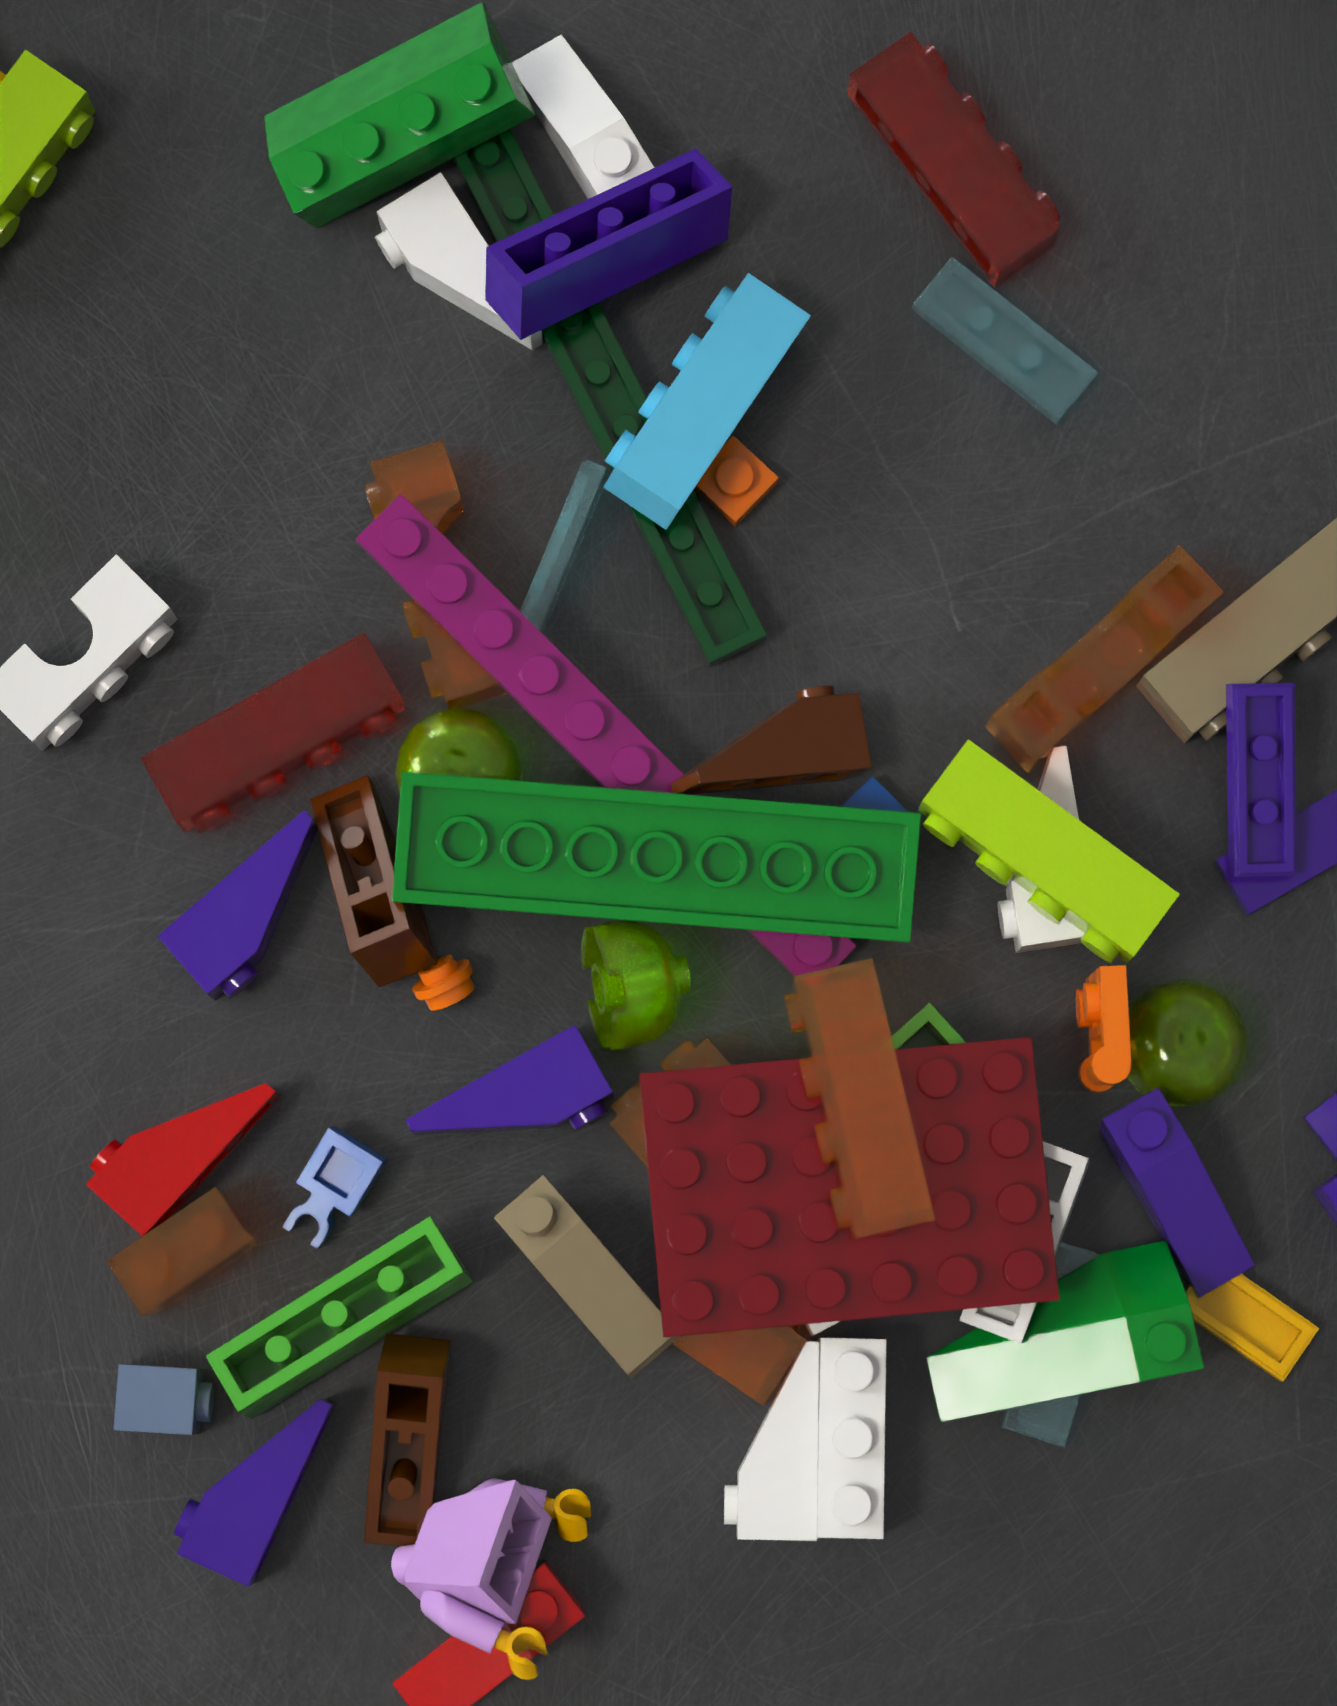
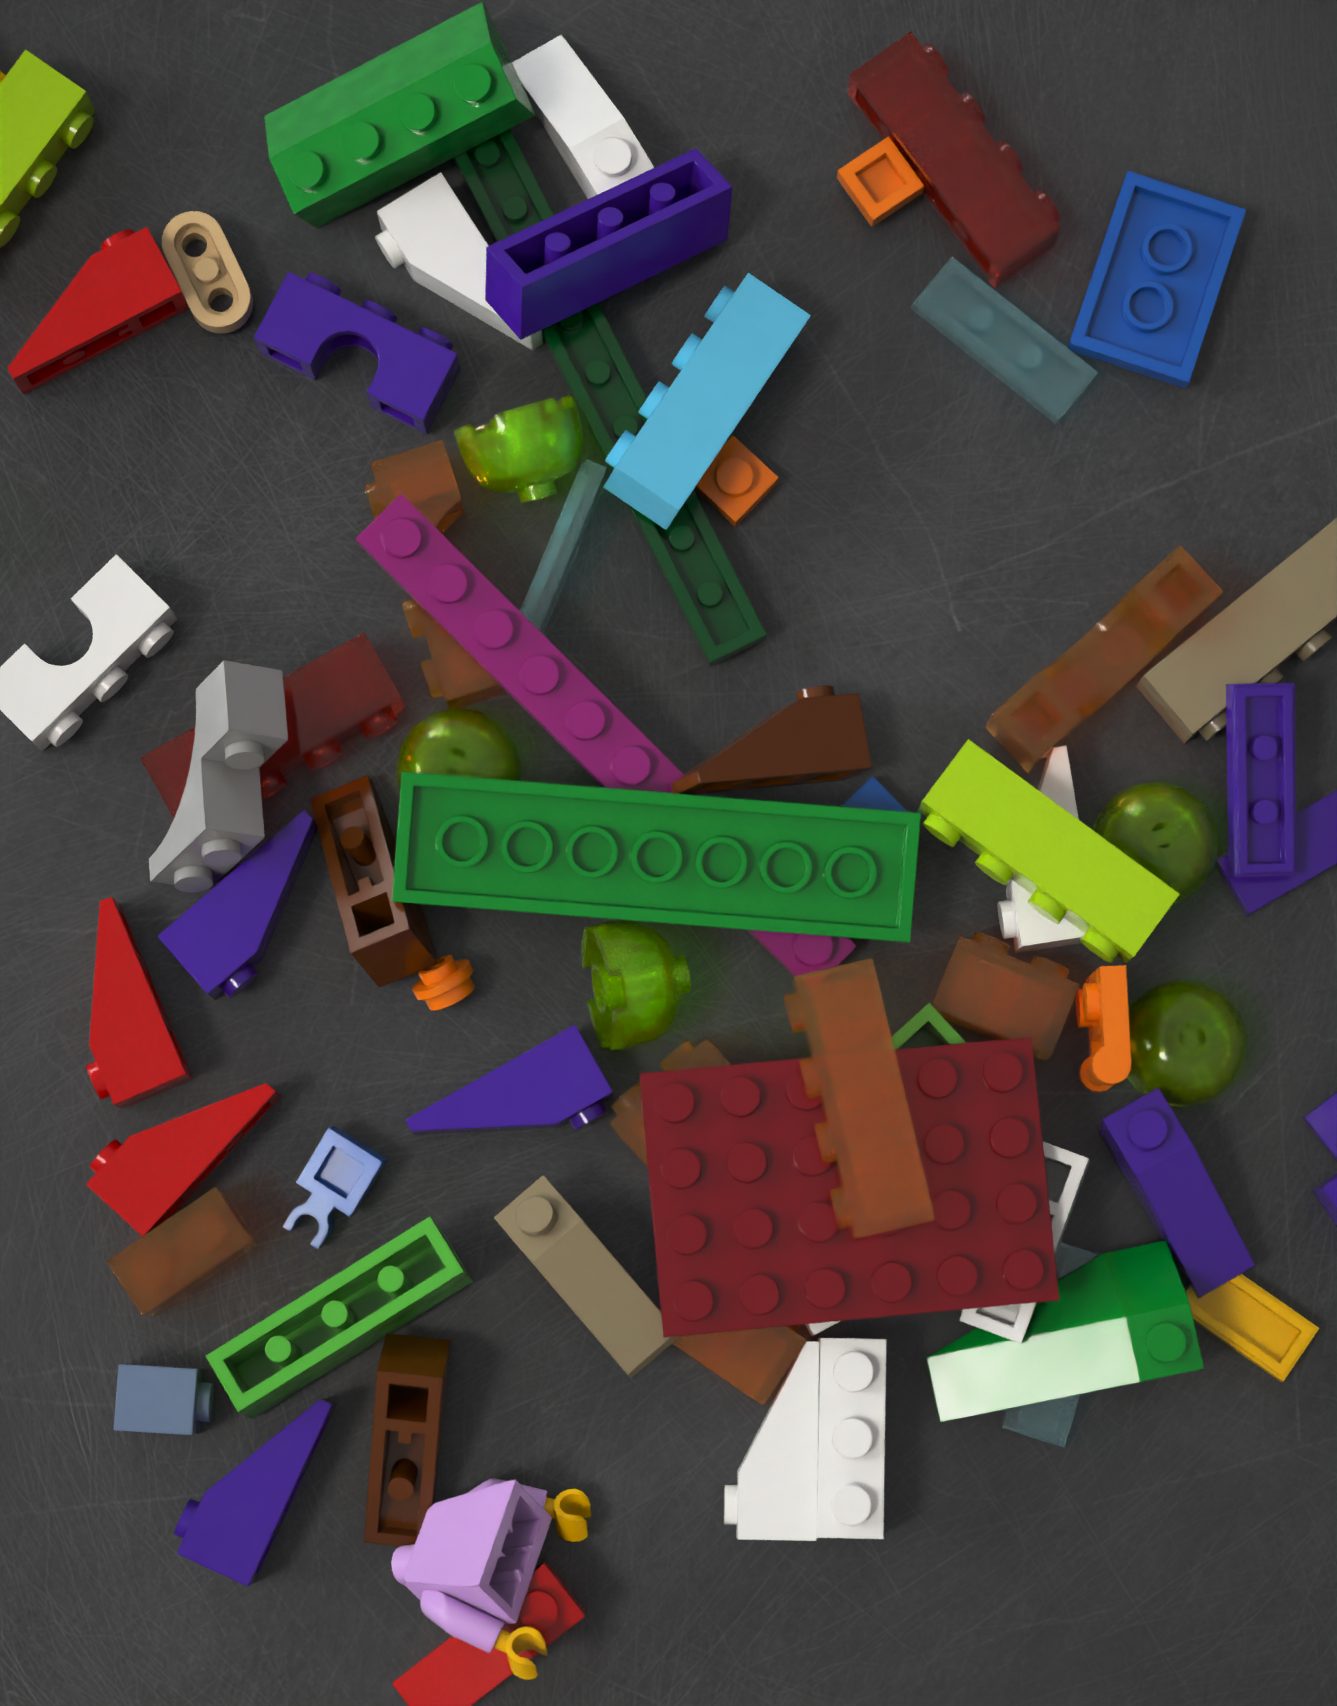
none -> red slope [7,227,189,395]
none -> red slope [86,897,193,1109]
none -> light grey arch [149,660,288,893]
none -> tan plate [162,211,253,334]
none -> dark purple arch [254,271,461,435]
none -> clear neon green cylinder [454,394,584,504]
none -> orange plate [836,136,924,227]
none -> clear orange brick [931,932,1080,1061]
none -> blue plate [1067,170,1246,389]
none -> clear neon green cylinder [1093,781,1219,907]

